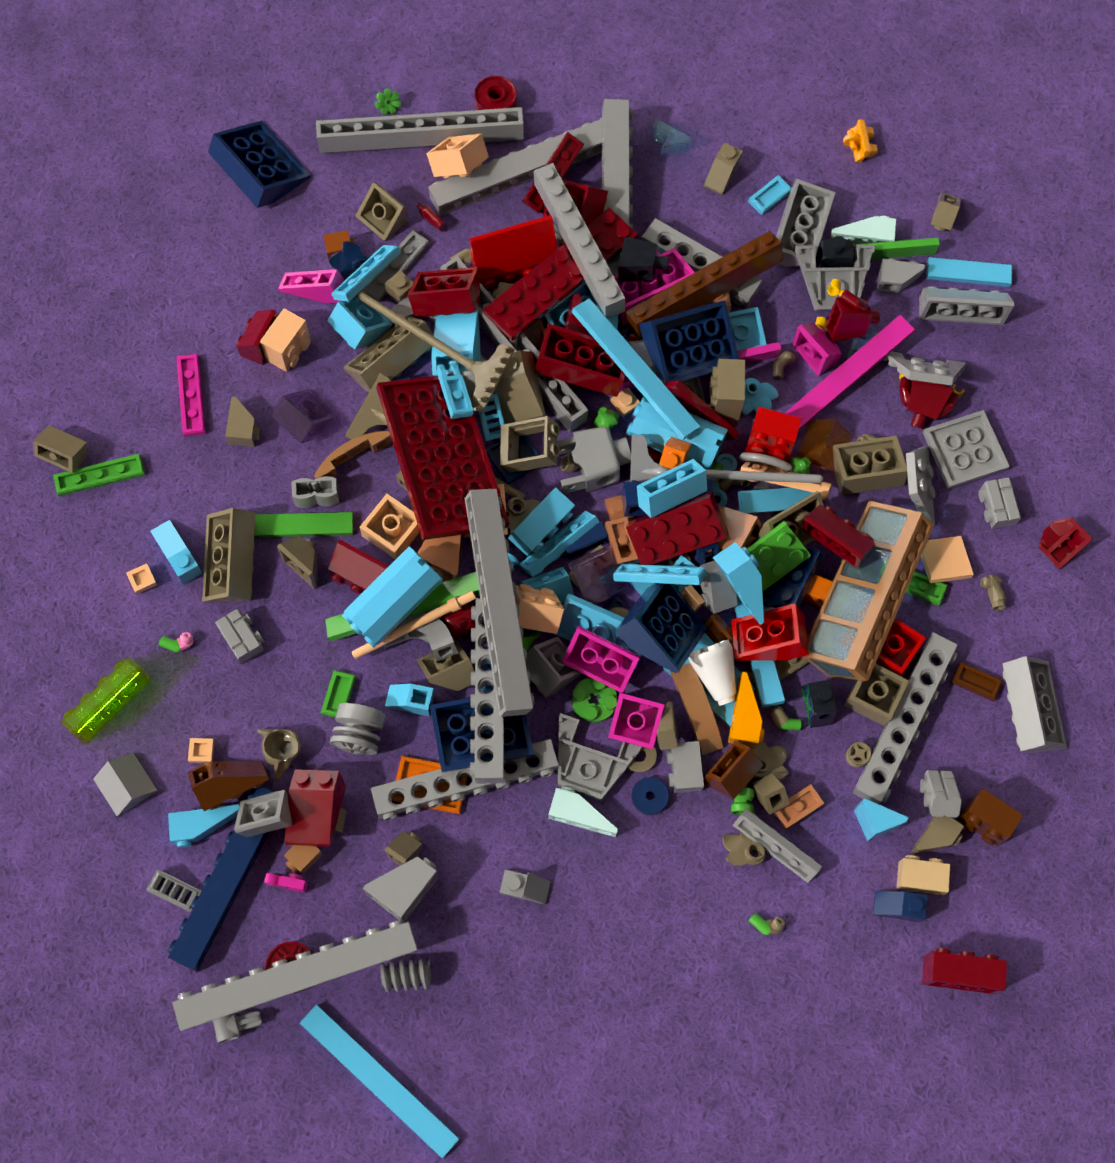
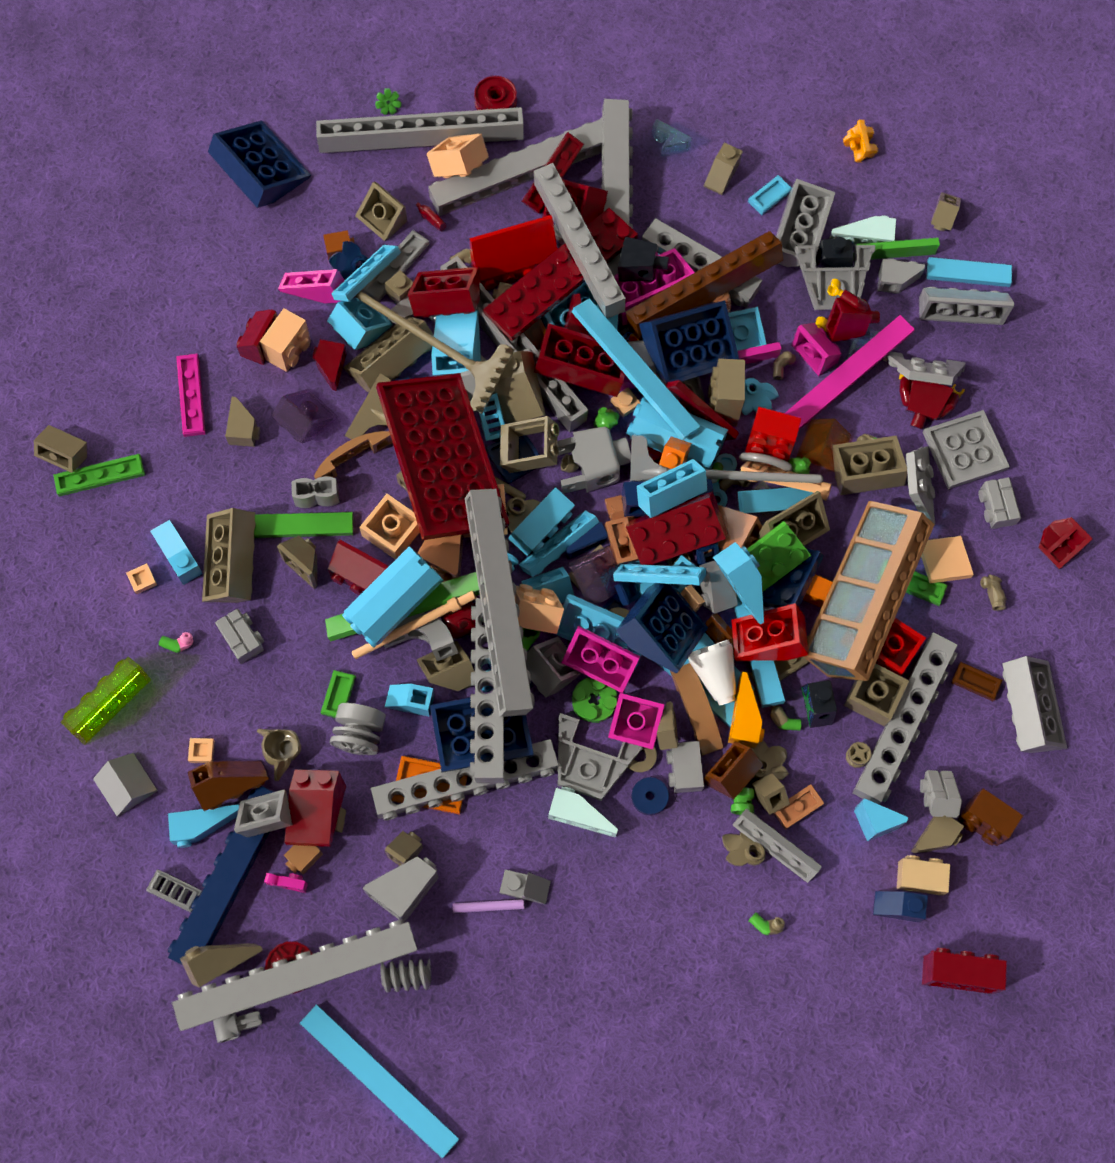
medium azure hinge [437,363,474,419] -> none
dark red slope [803,505,876,570] -> none
none -> dark tan slope [180,943,263,988]
none -> dark red slope [313,339,347,391]
none -> lavender bar [453,899,524,913]
none -> dark blue tile [614,582,641,606]

